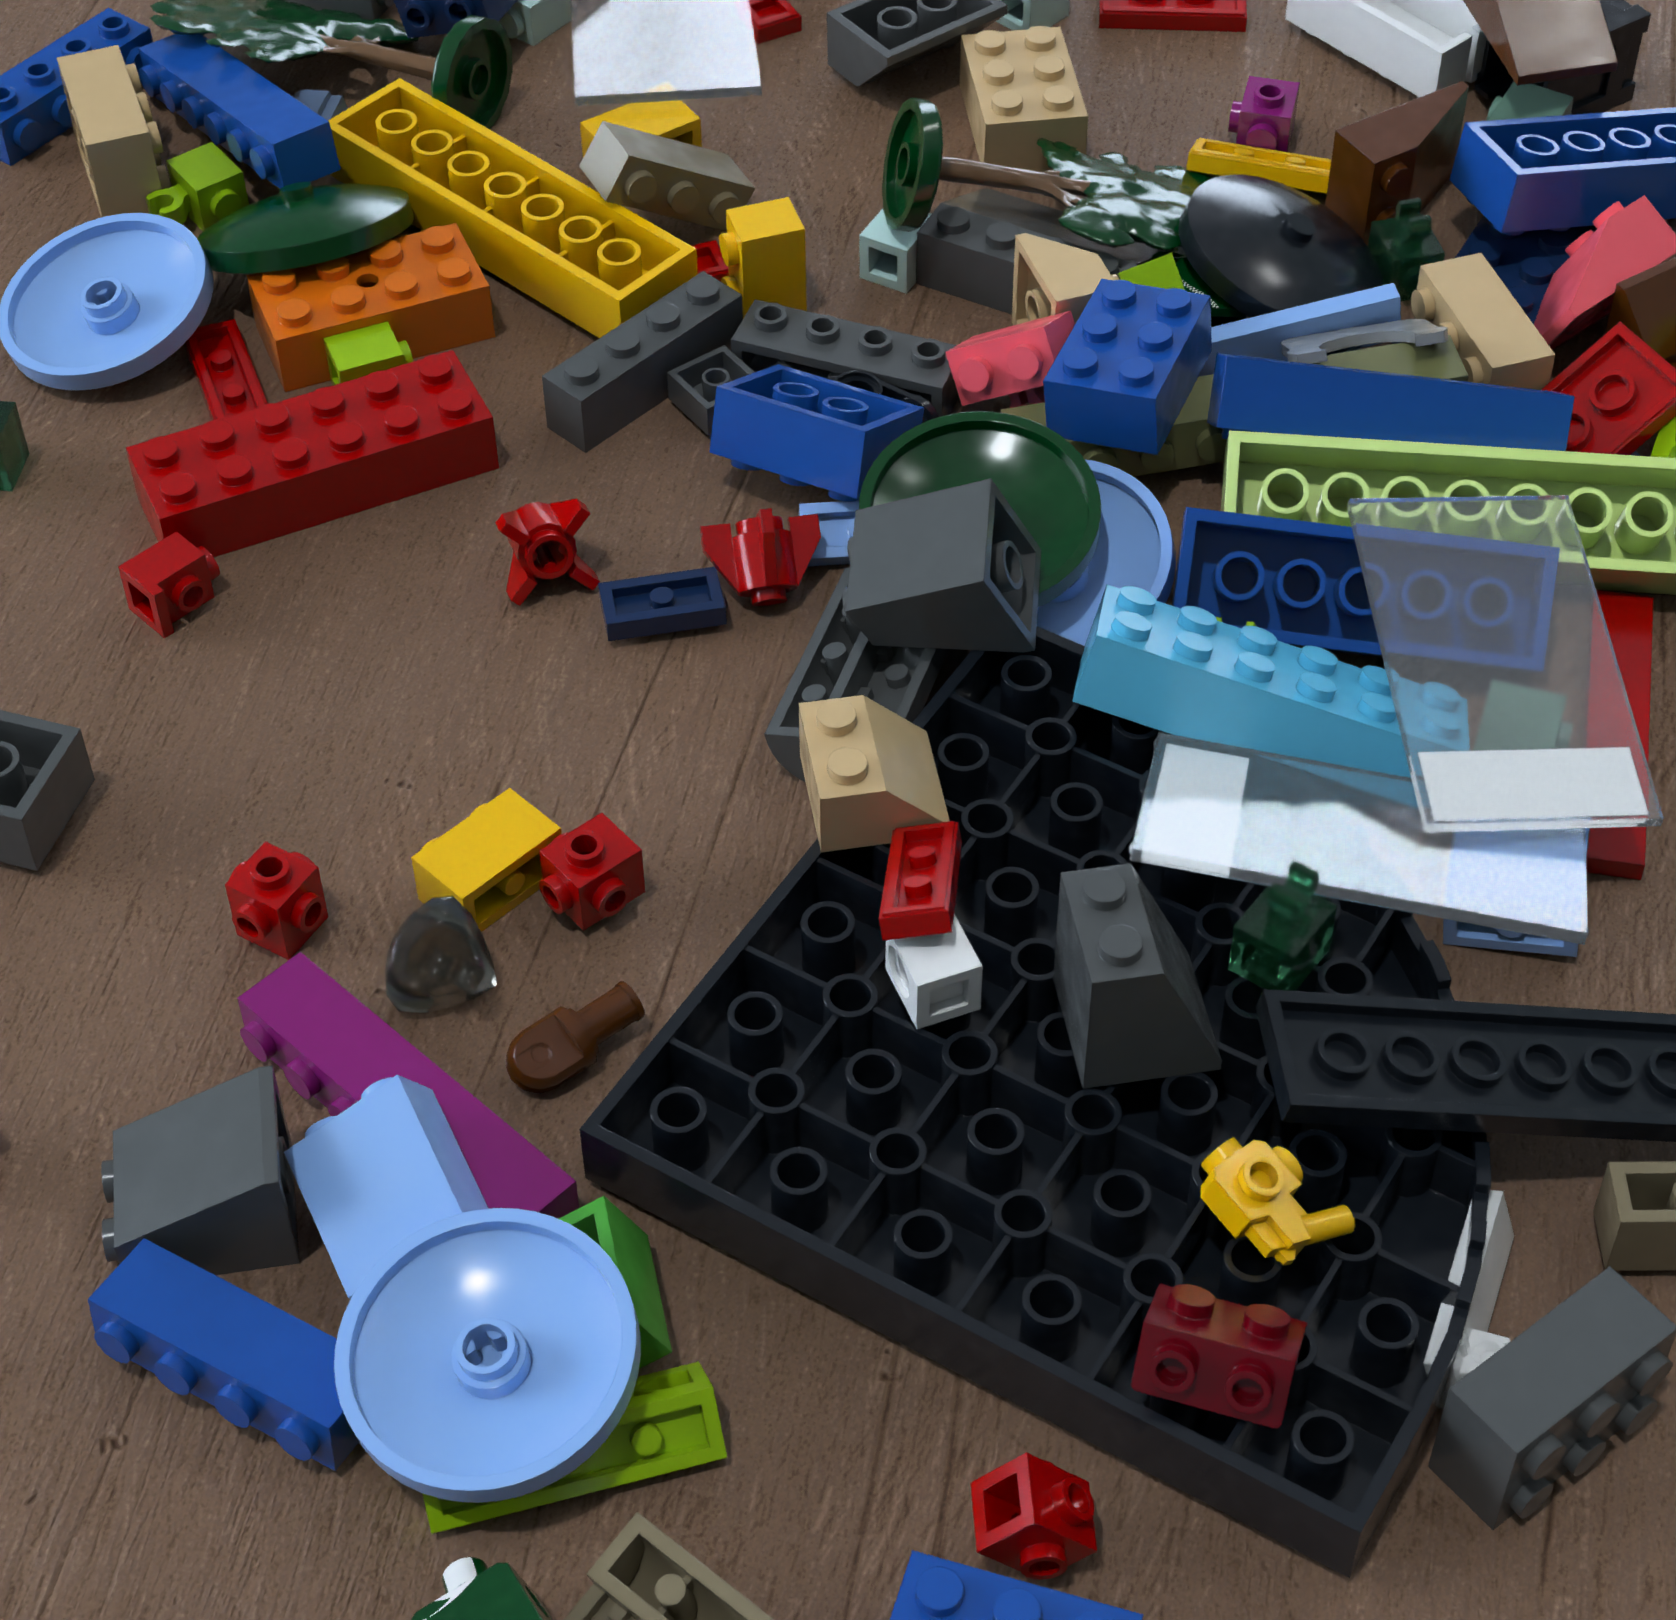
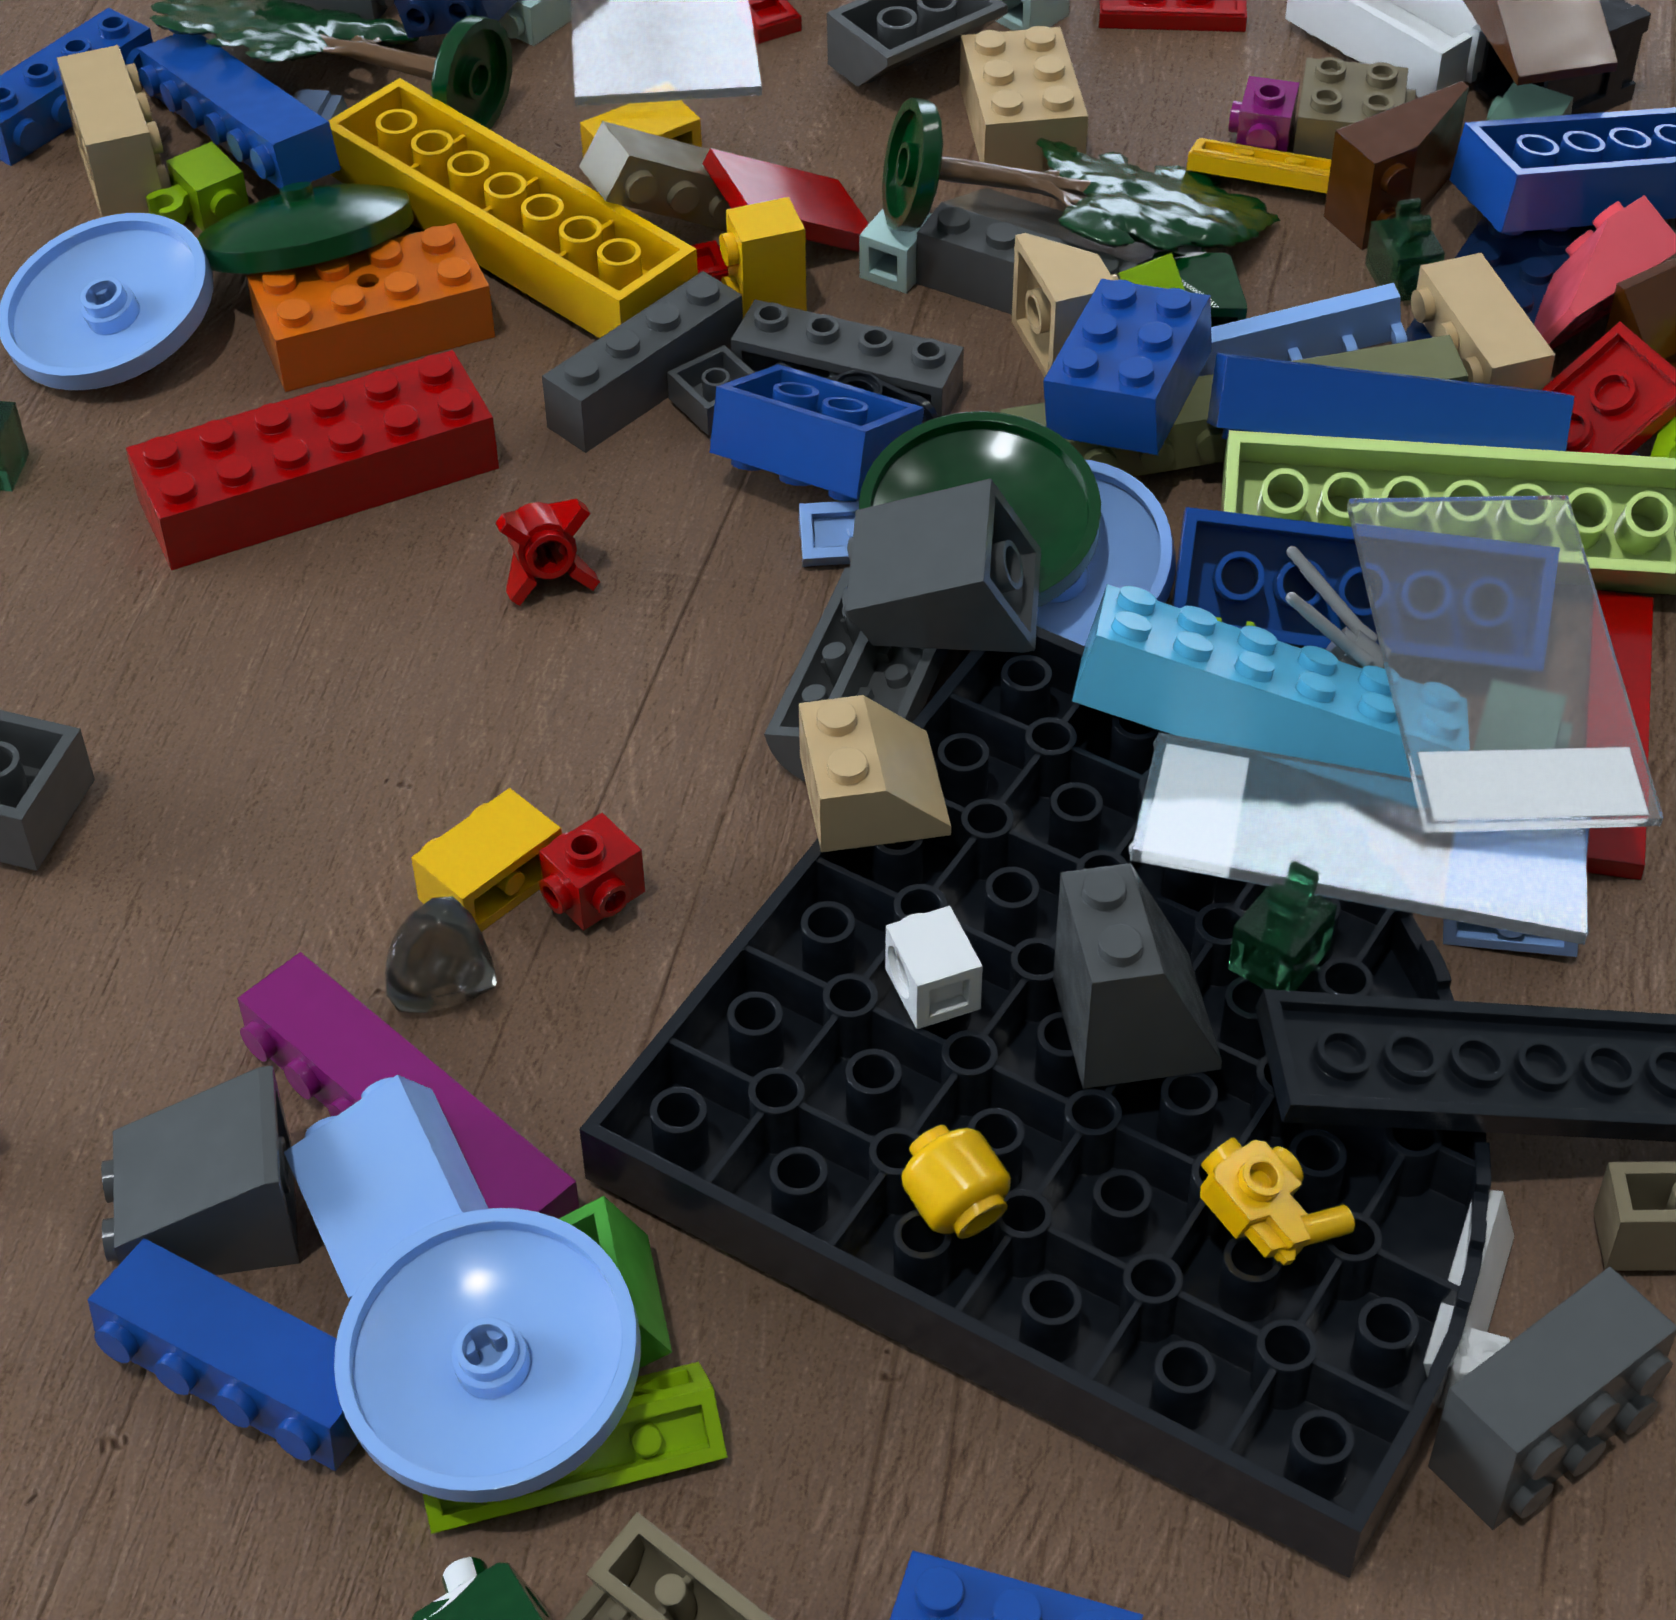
red brick [118,531,220,639] -> none
red tile [184,319,268,420] -> none
red brick [225,841,329,960] -> none
lime brick [324,321,413,385] -> none
reddish brown arm [506,981,645,1094] -> none
dark blue plate [598,566,727,641] -> none
red brick [700,508,821,606] -> none
red tile [879,821,962,941] -> none
coral brick [945,310,1075,408] -> none
red brick [970,1452,1097,1580] -> none
dark red bracket [1131,1283,1307,1428] -> none
black dish [1178,175,1384,318] -> none
light grey piece [1281,319,1449,364] -> none
none -> red tile [702,148,869,252]
none -> yellow head [902,1125,1011,1239]
none -> light grey plant [1285,546,1390,668]
none -> dark tan brick [1293,57,1416,159]

